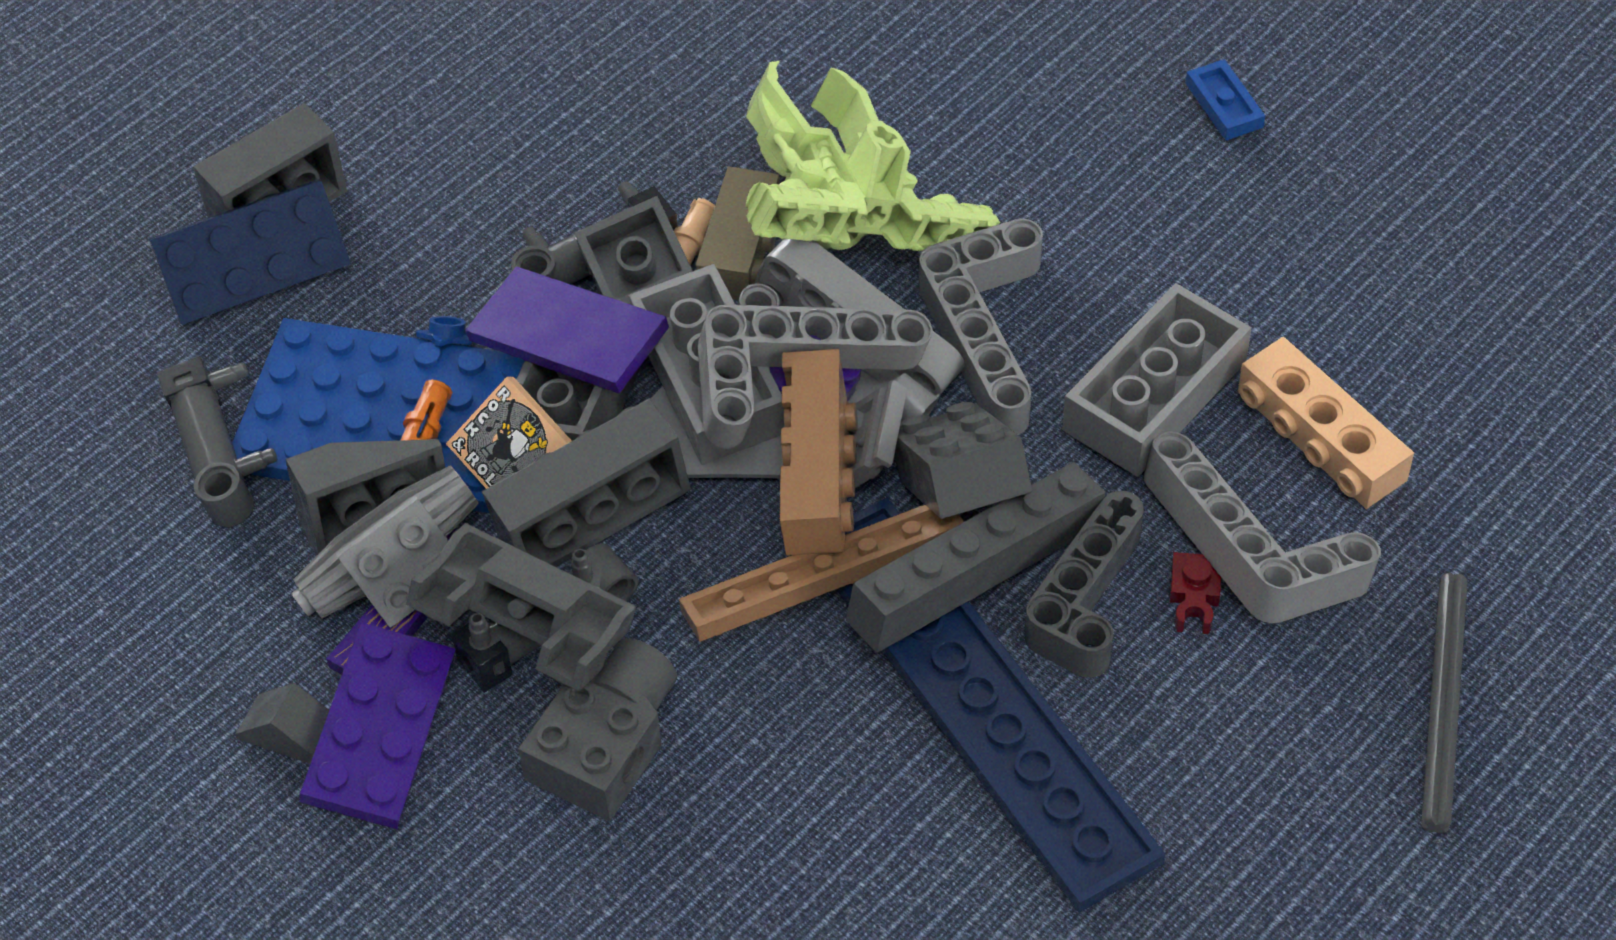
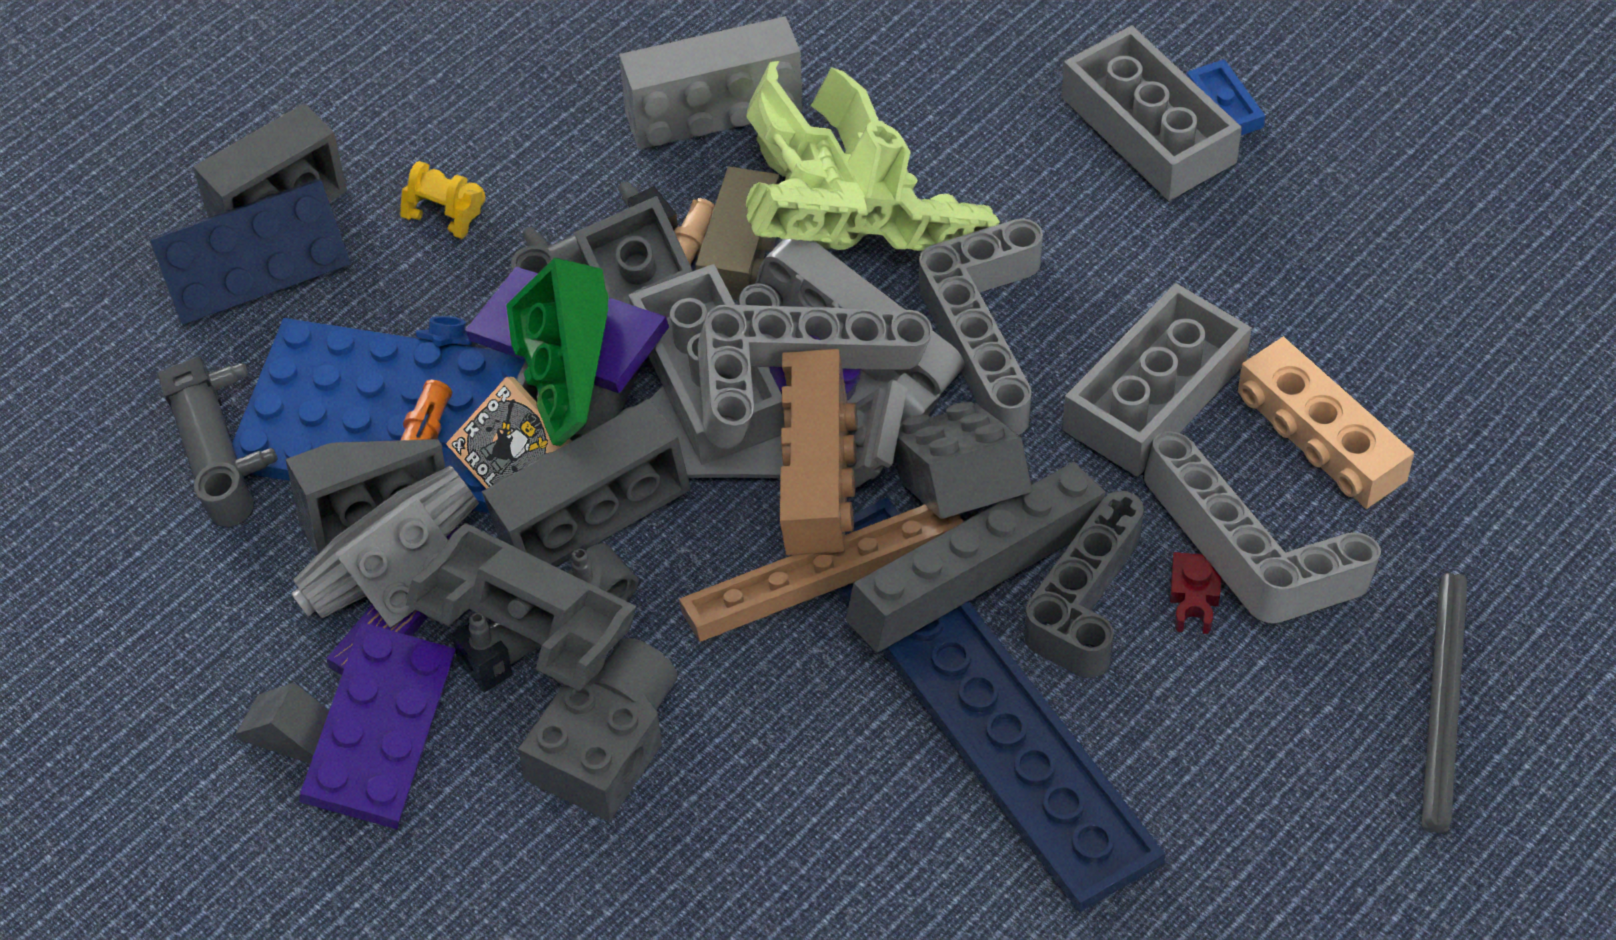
none -> yellow piece [400,161,486,239]
none -> green wedge [506,258,609,446]
none -> light grey brick [619,16,803,150]
none -> light grey brick [1062,25,1242,201]

